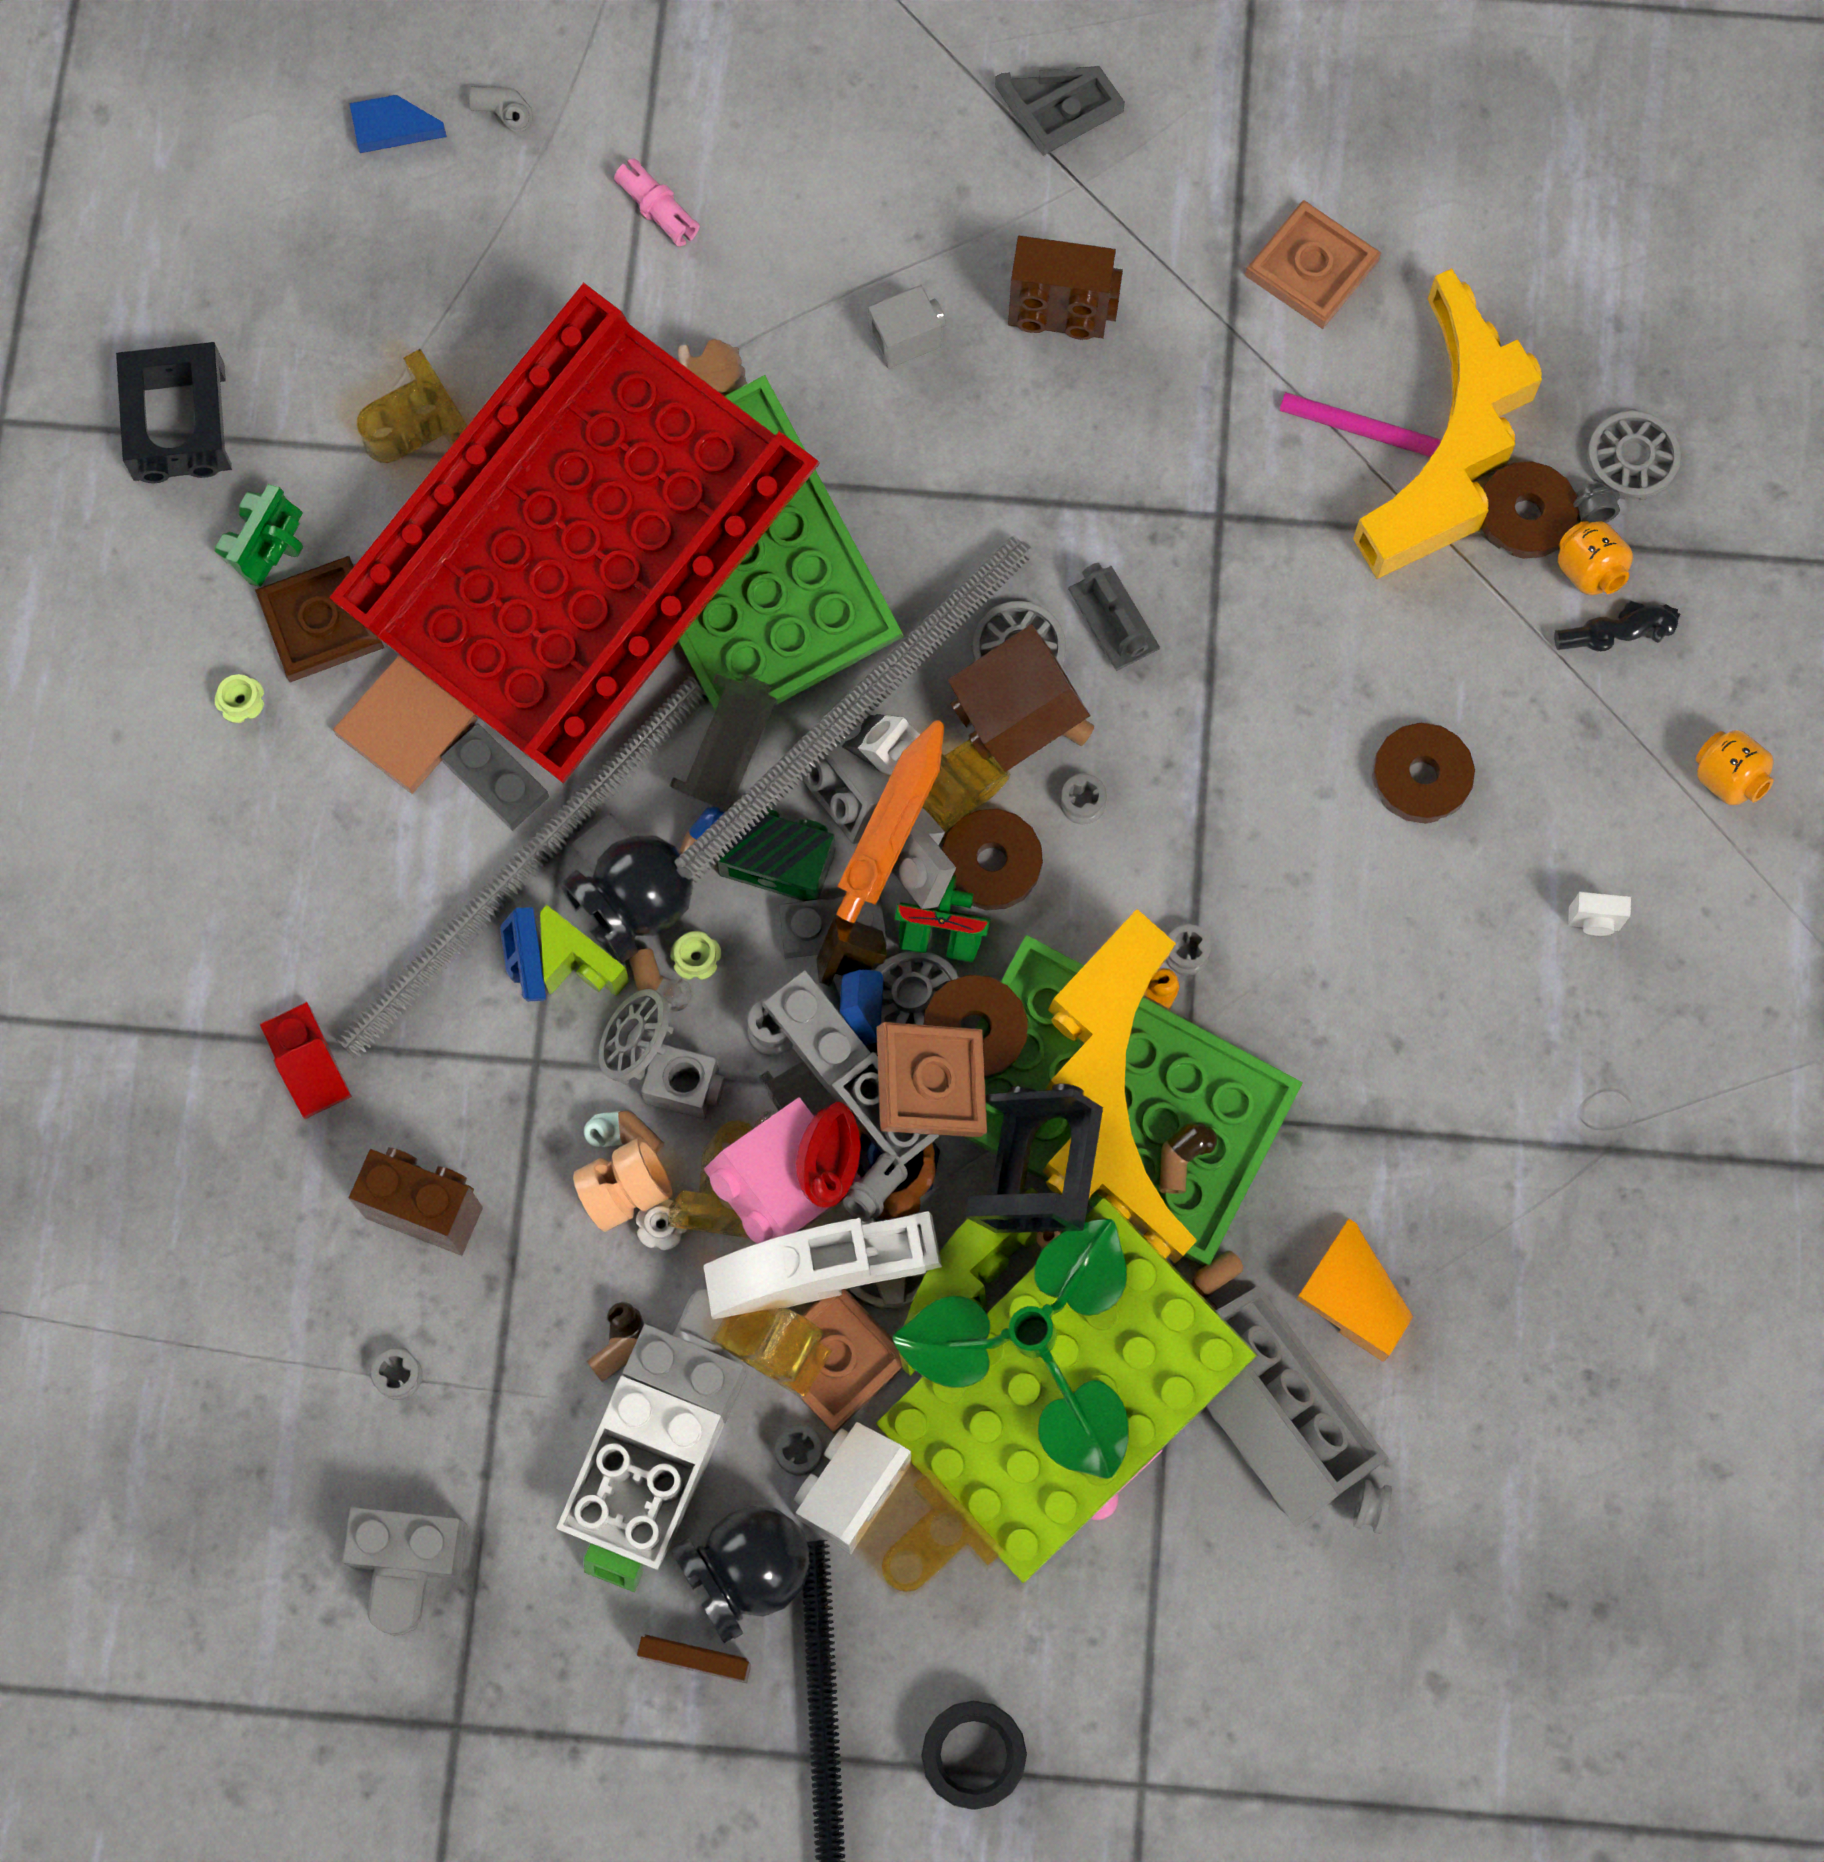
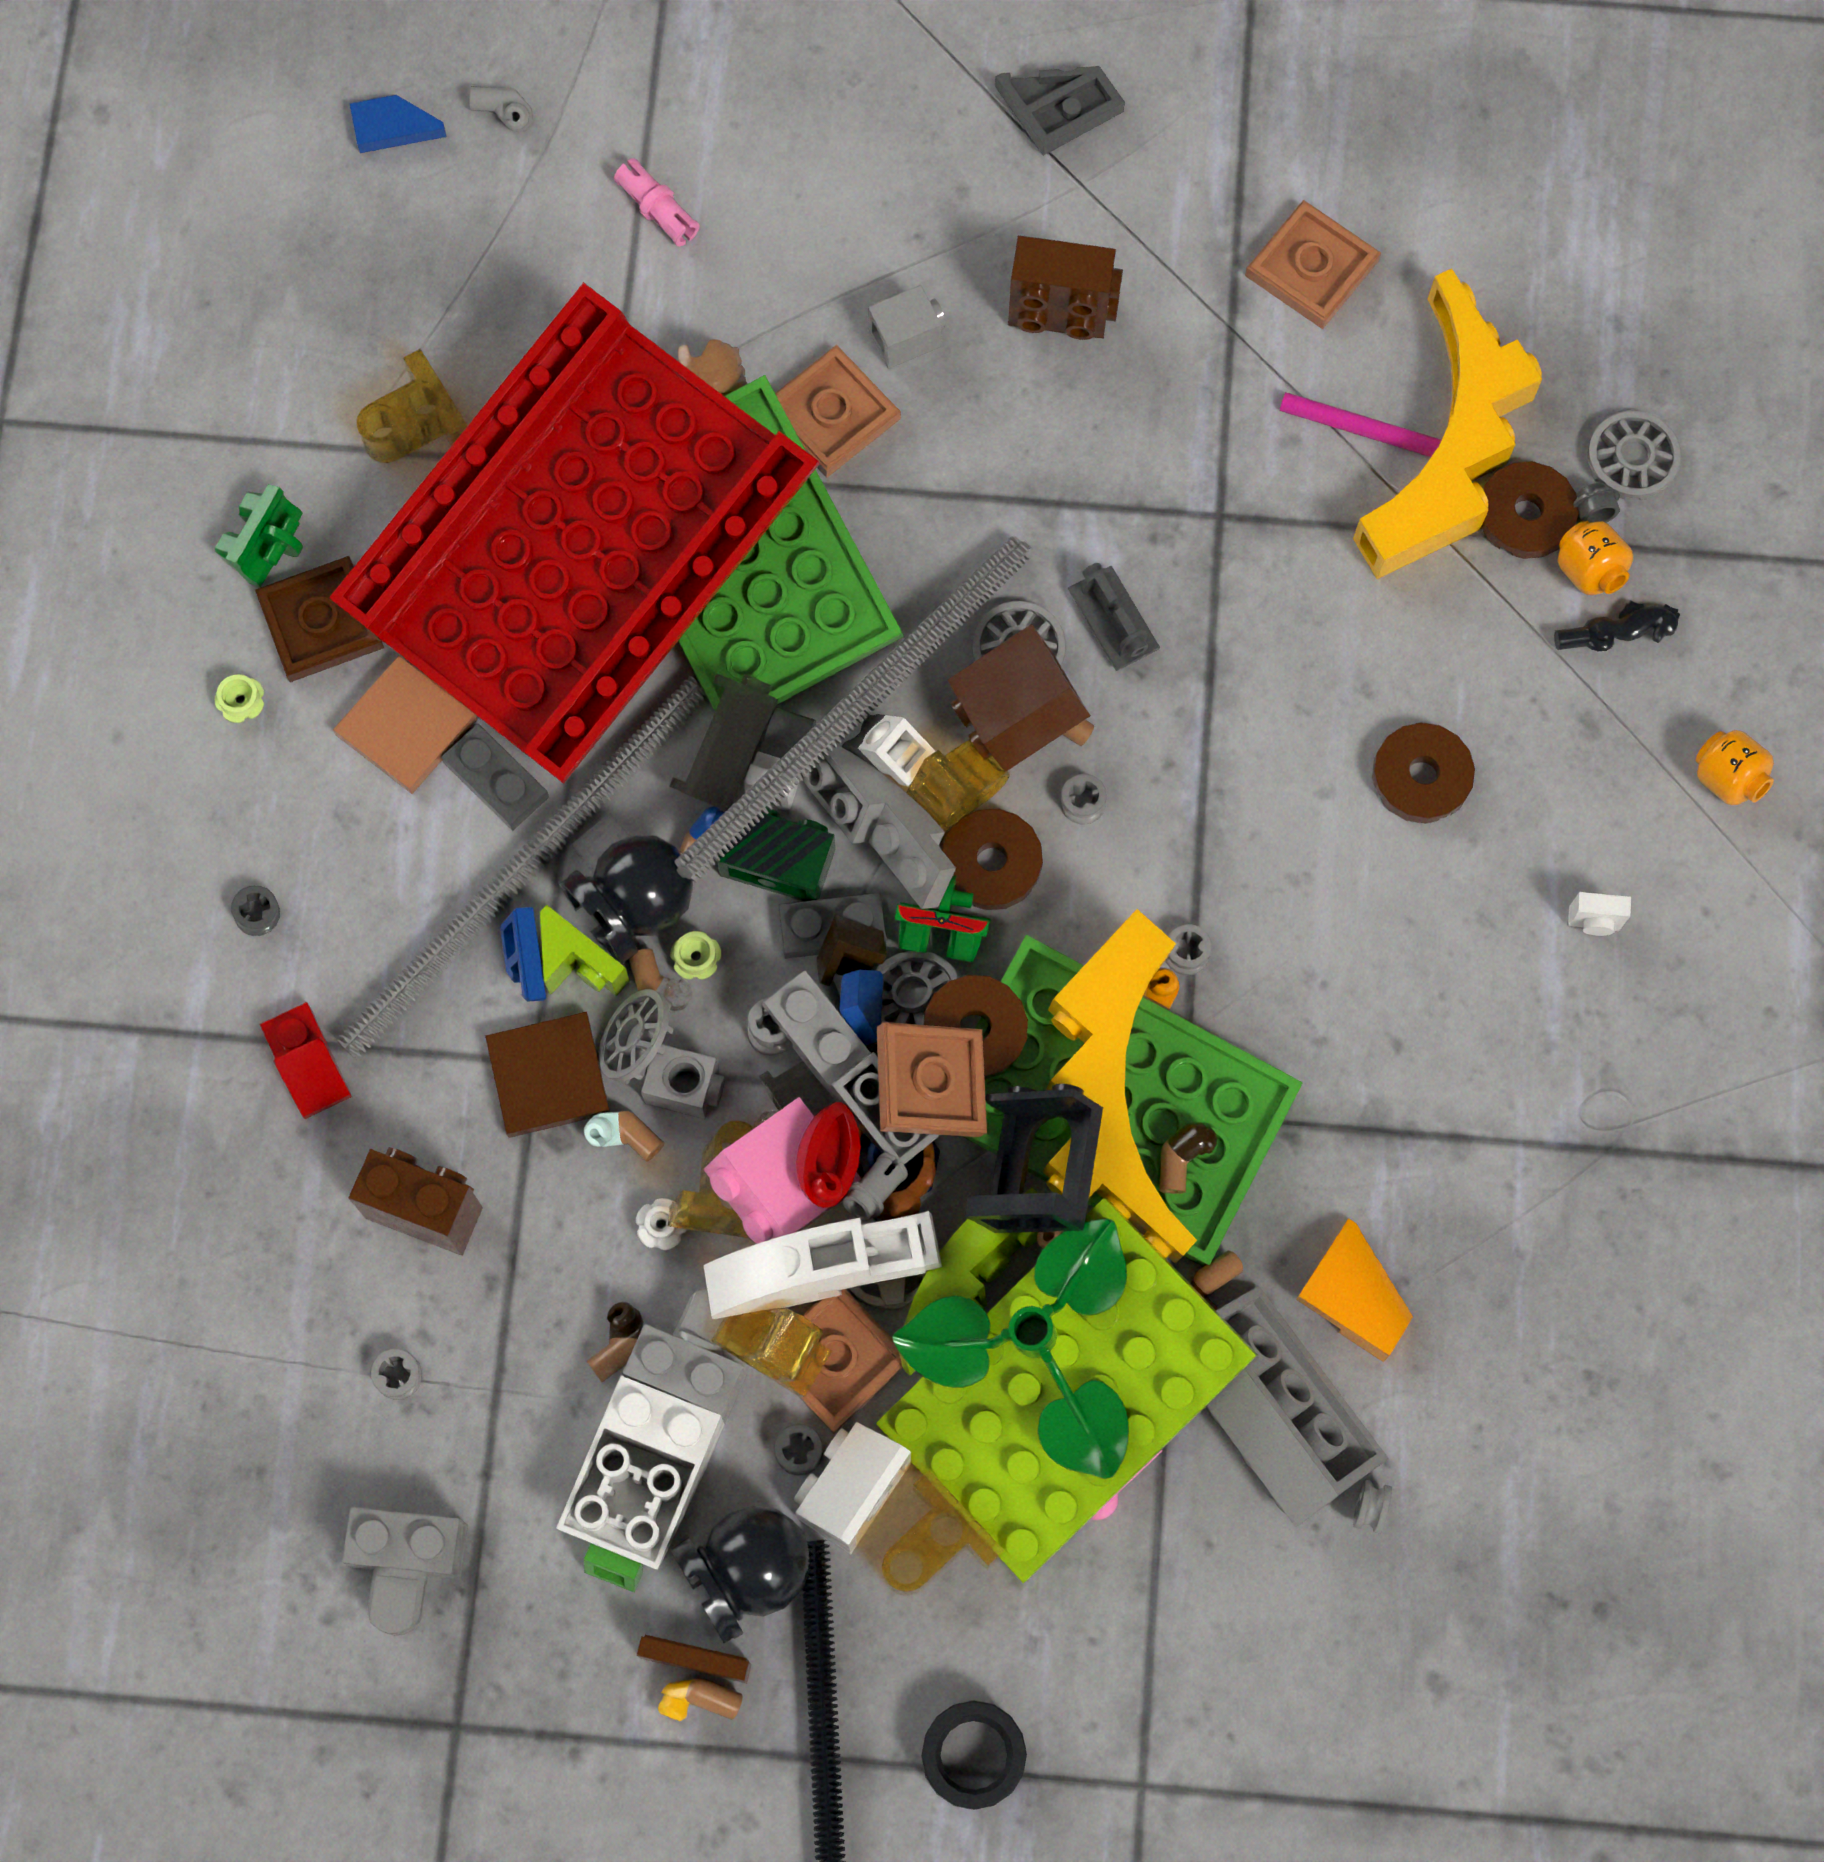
black panel [116,342,232,484] -> none
light nougat wheel [573,1137,672,1232] -> none
orange piece [836,720,944,923] -> none
none -> dark grey bush [231,885,280,936]
none -> reddish brown tile [485,1011,610,1138]
none -> medium nougat arm [658,1679,743,1721]
none -> dark grey leg [744,708,816,812]
none -> nougat tile [775,345,901,478]

